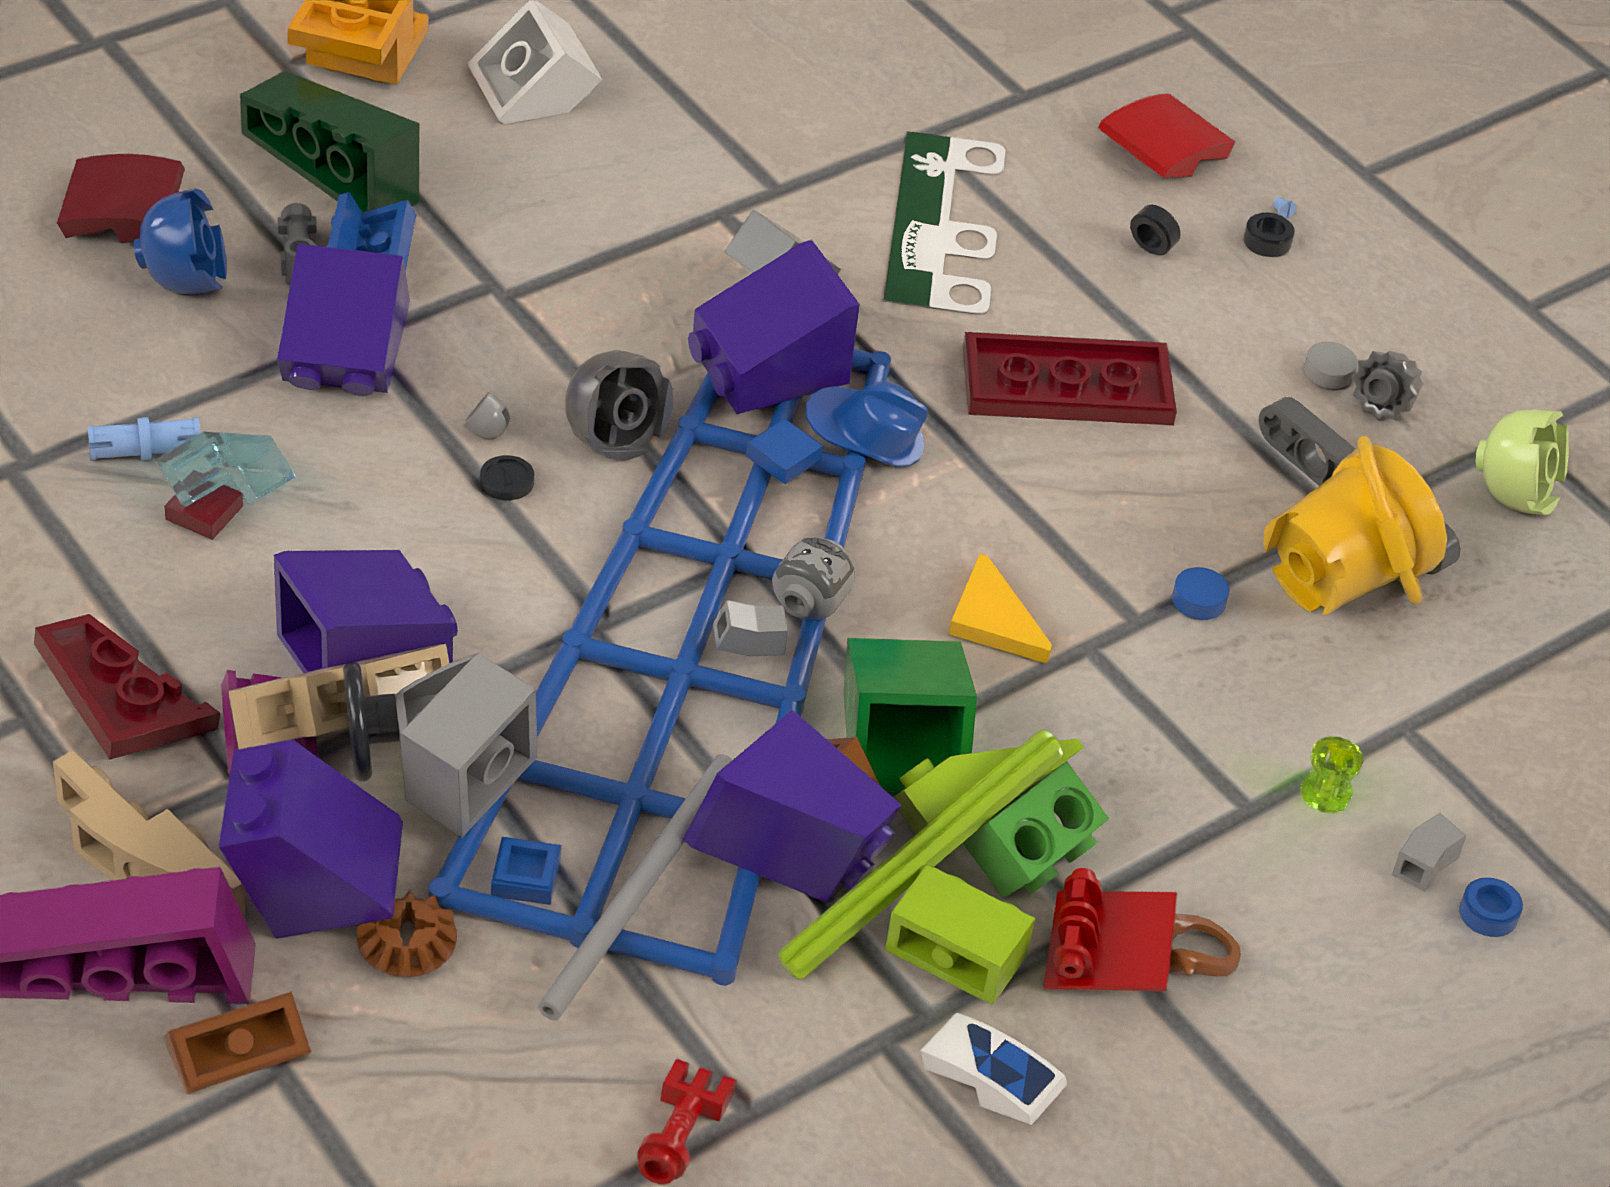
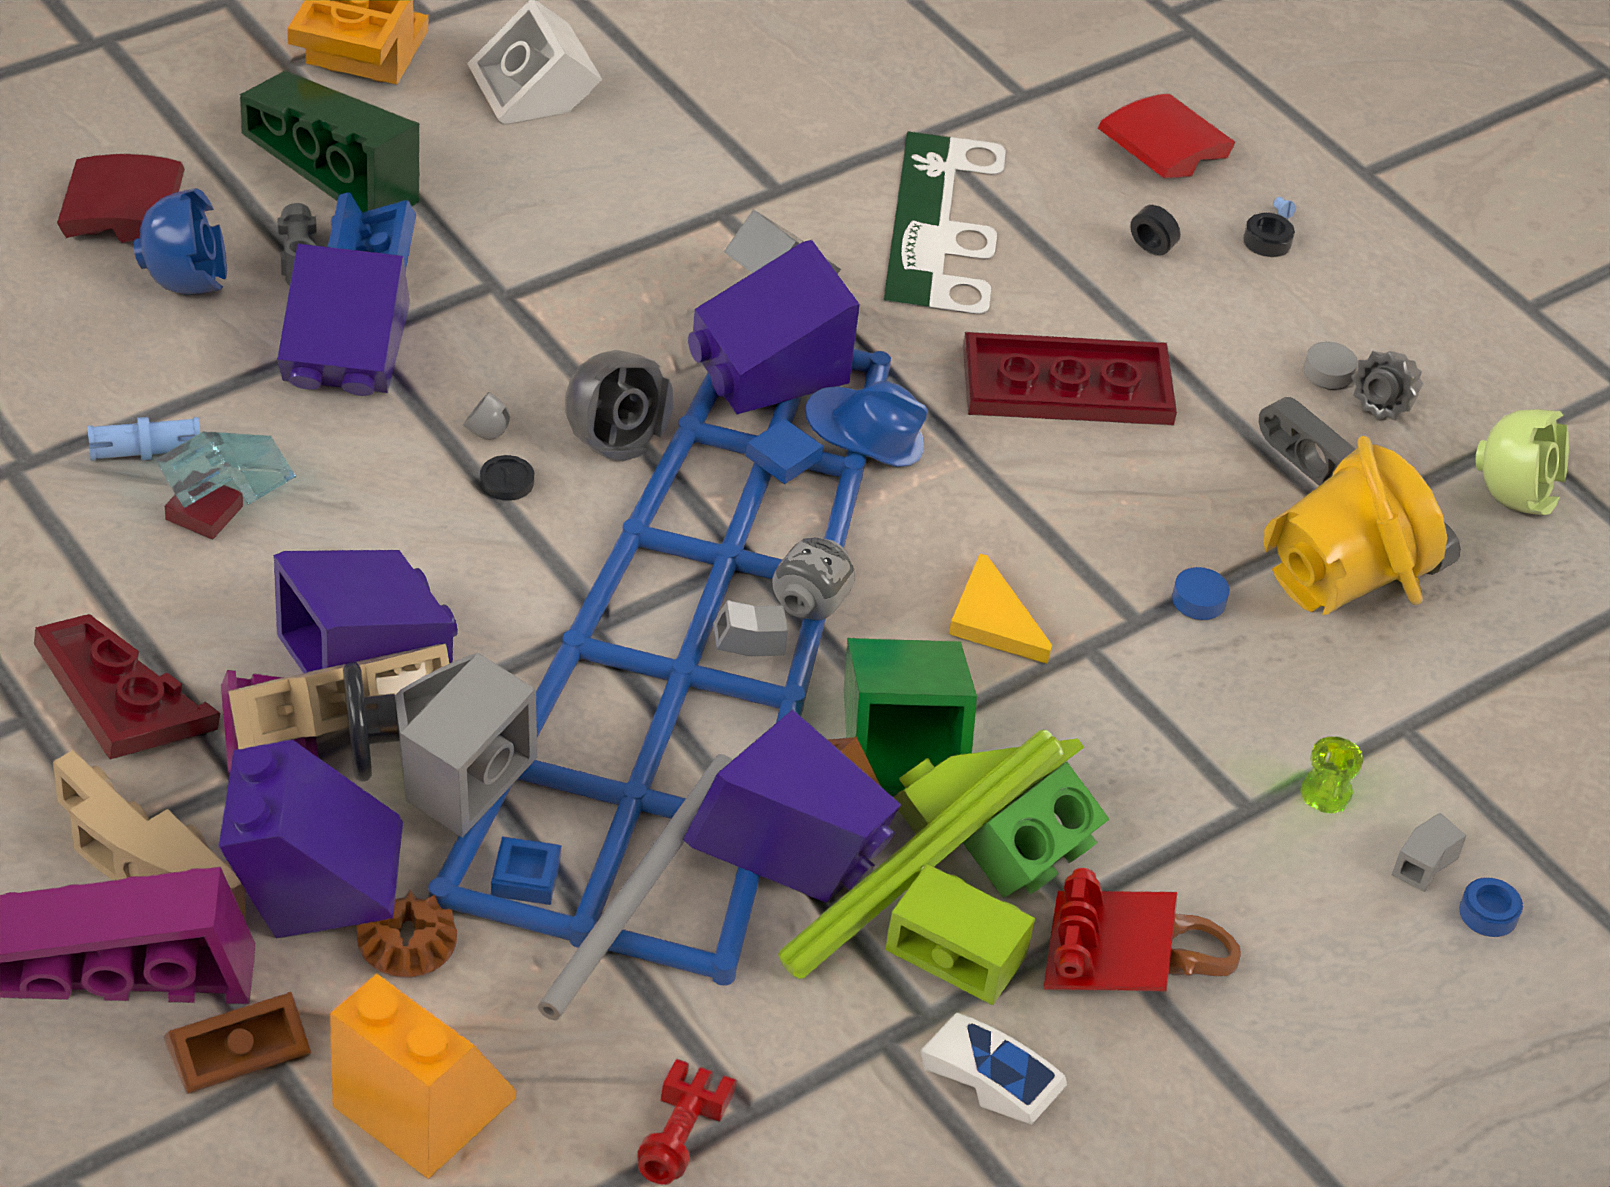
none -> light orange slope [330,973,516,1179]

